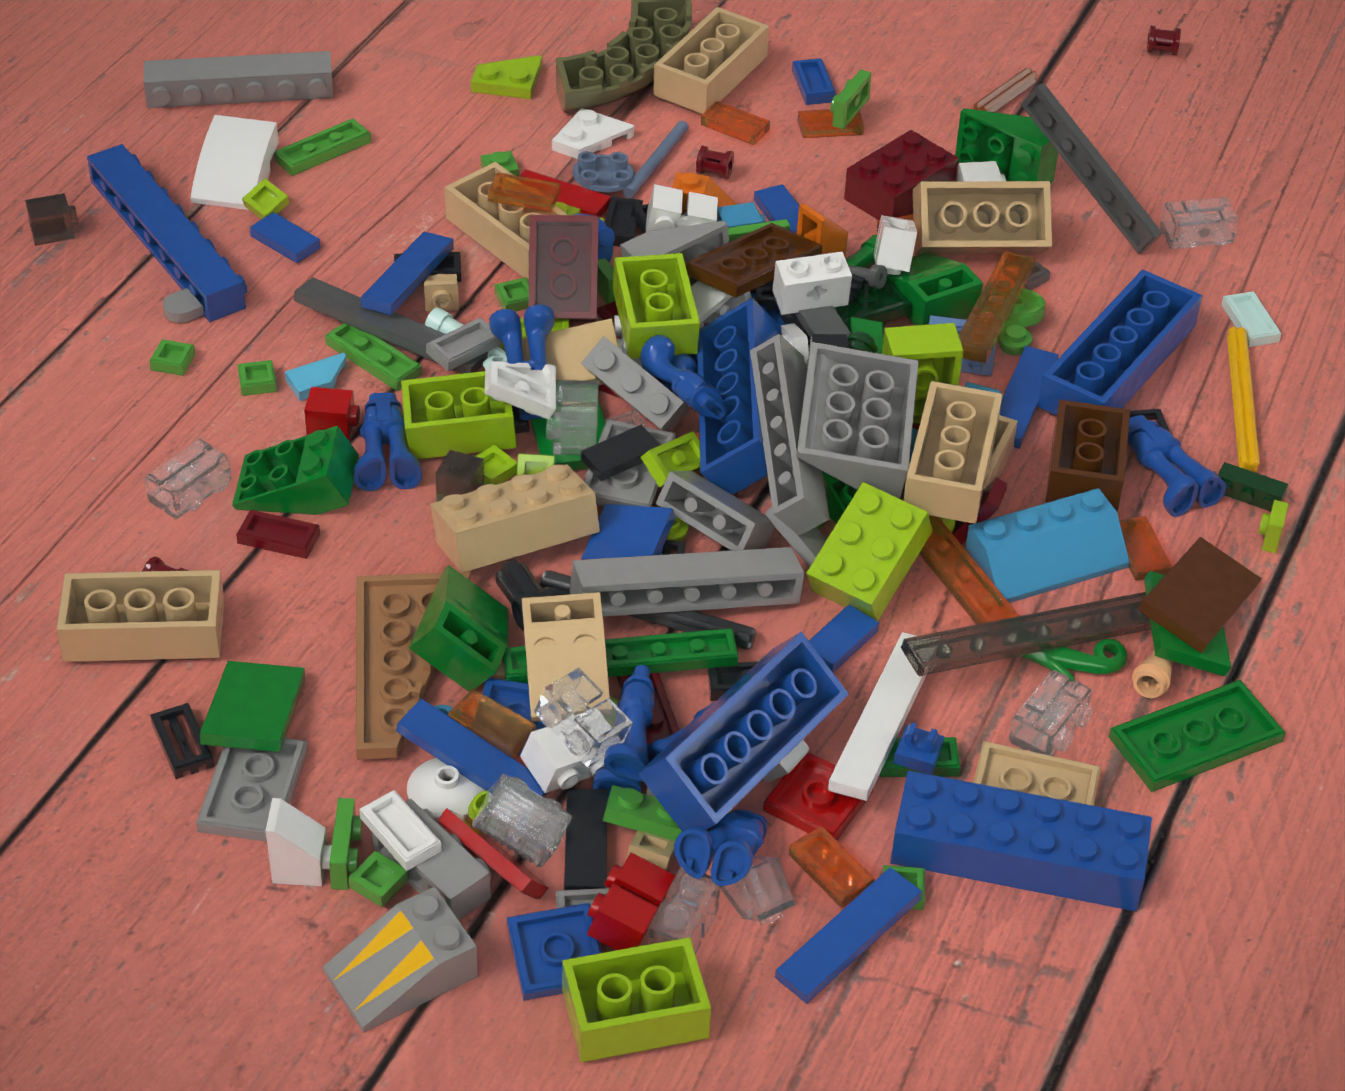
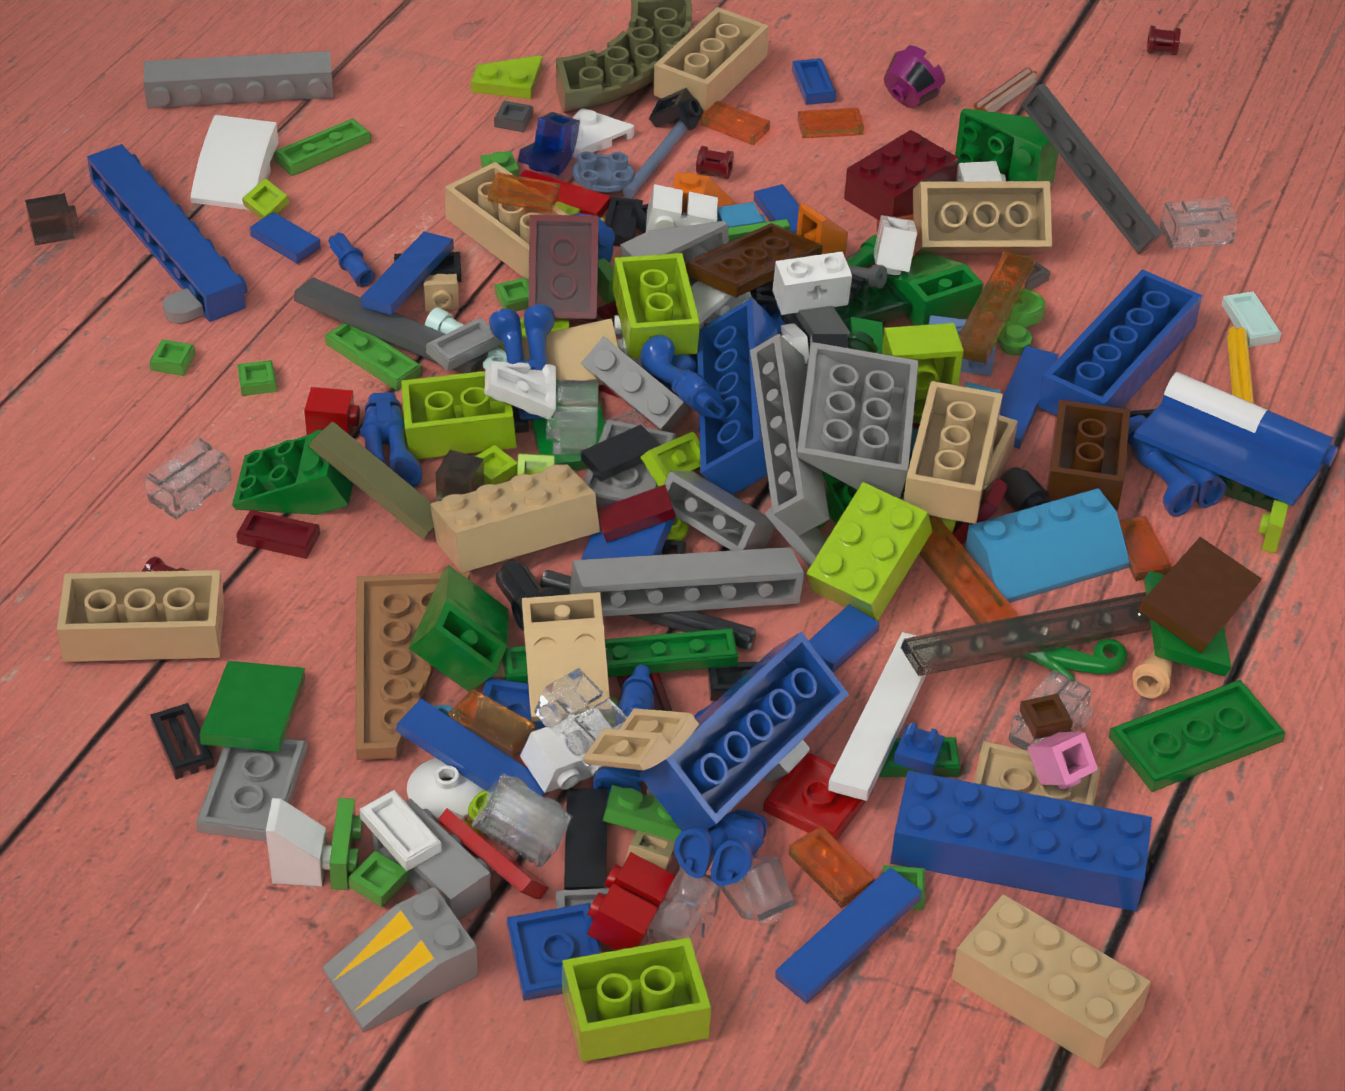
medium azure tile [285,352,347,401] -> none
bright green plate [830,69,872,129] -> none
none -> olive tile [309,422,434,540]
none -> blue axle [328,232,375,287]
none -> dark grey tile [494,101,533,133]
none -> clear blue brick [518,112,580,175]
none -> tan slope [583,708,699,770]
none -> dark red tile [597,485,676,542]
none -> black bracket [649,88,703,130]
none -> magenta cone [884,45,945,108]
none -> tan brick [952,894,1151,1069]
none -> black brick [1000,467,1050,512]
none -> reddish brown tile [1019,693,1073,739]
none -> bright pink brick [1027,732,1098,789]
none -> blue door [1133,372,1338,506]

